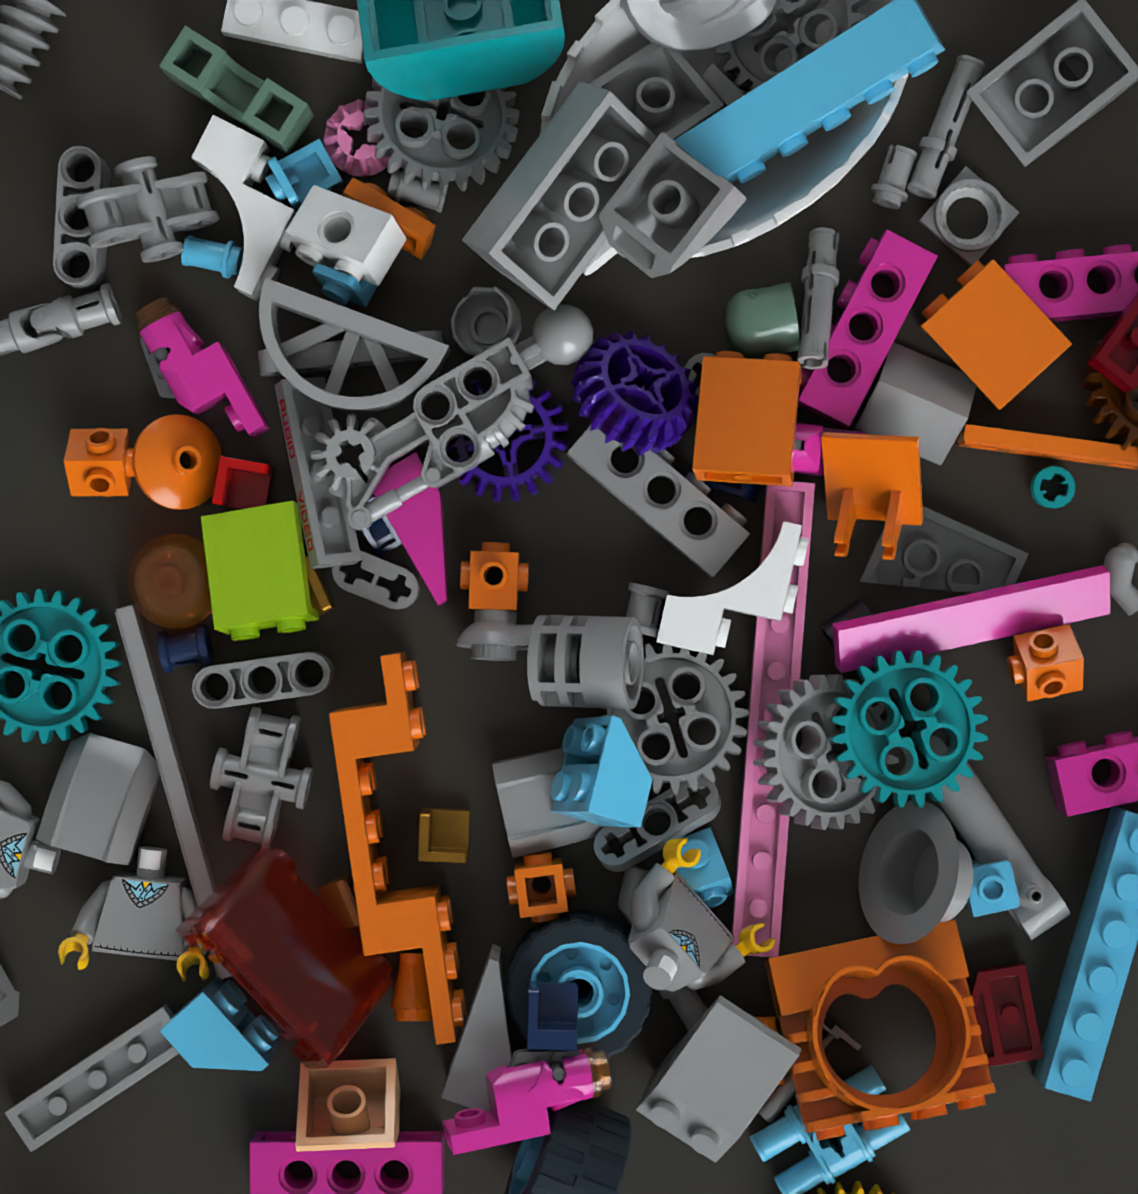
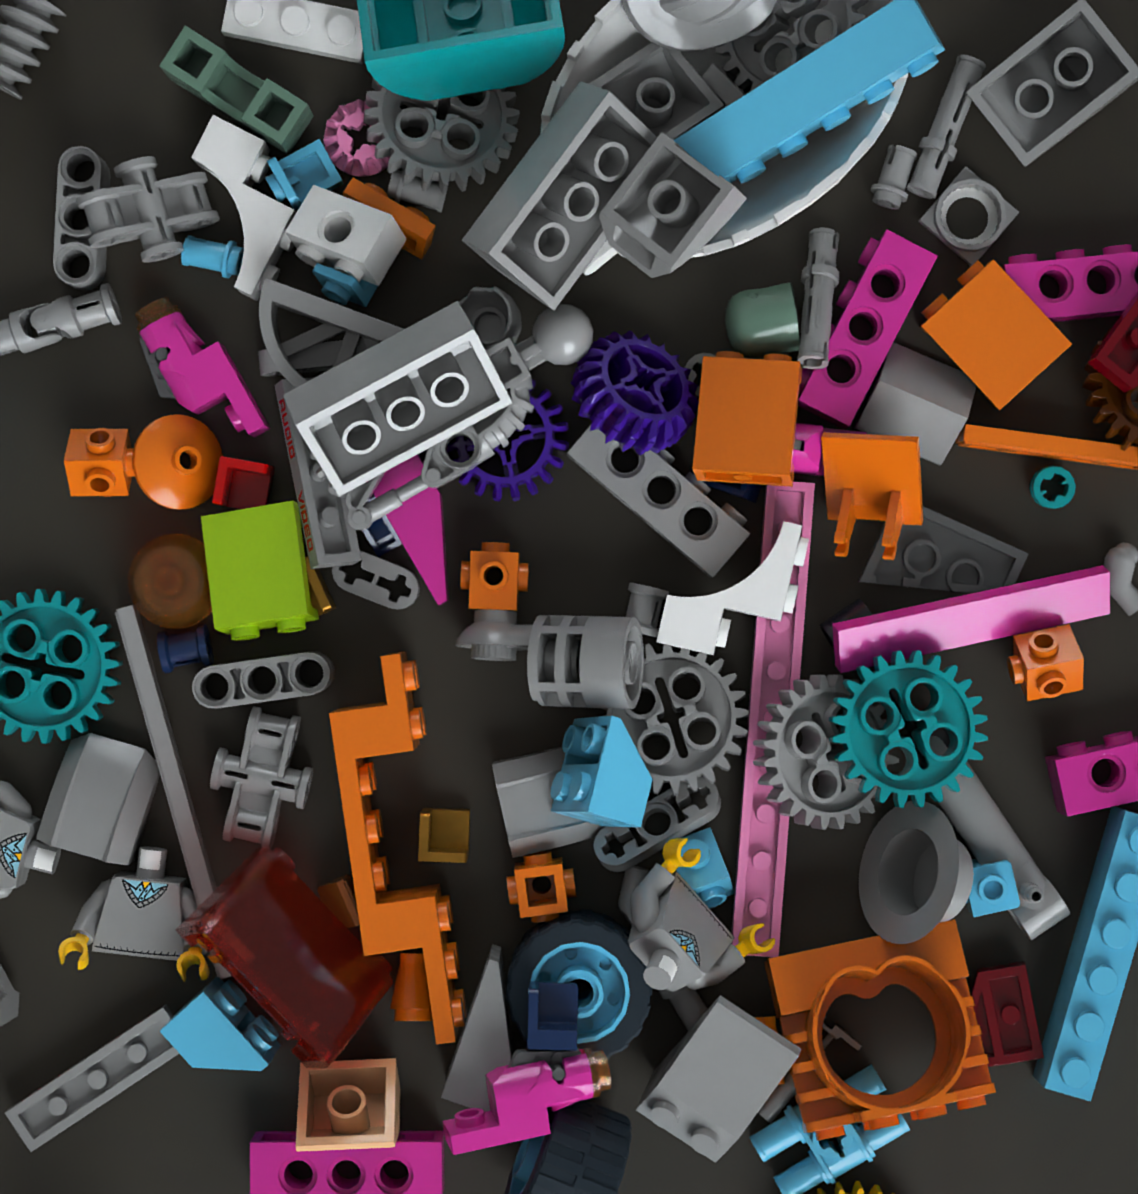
none -> light grey slope [283,301,513,496]

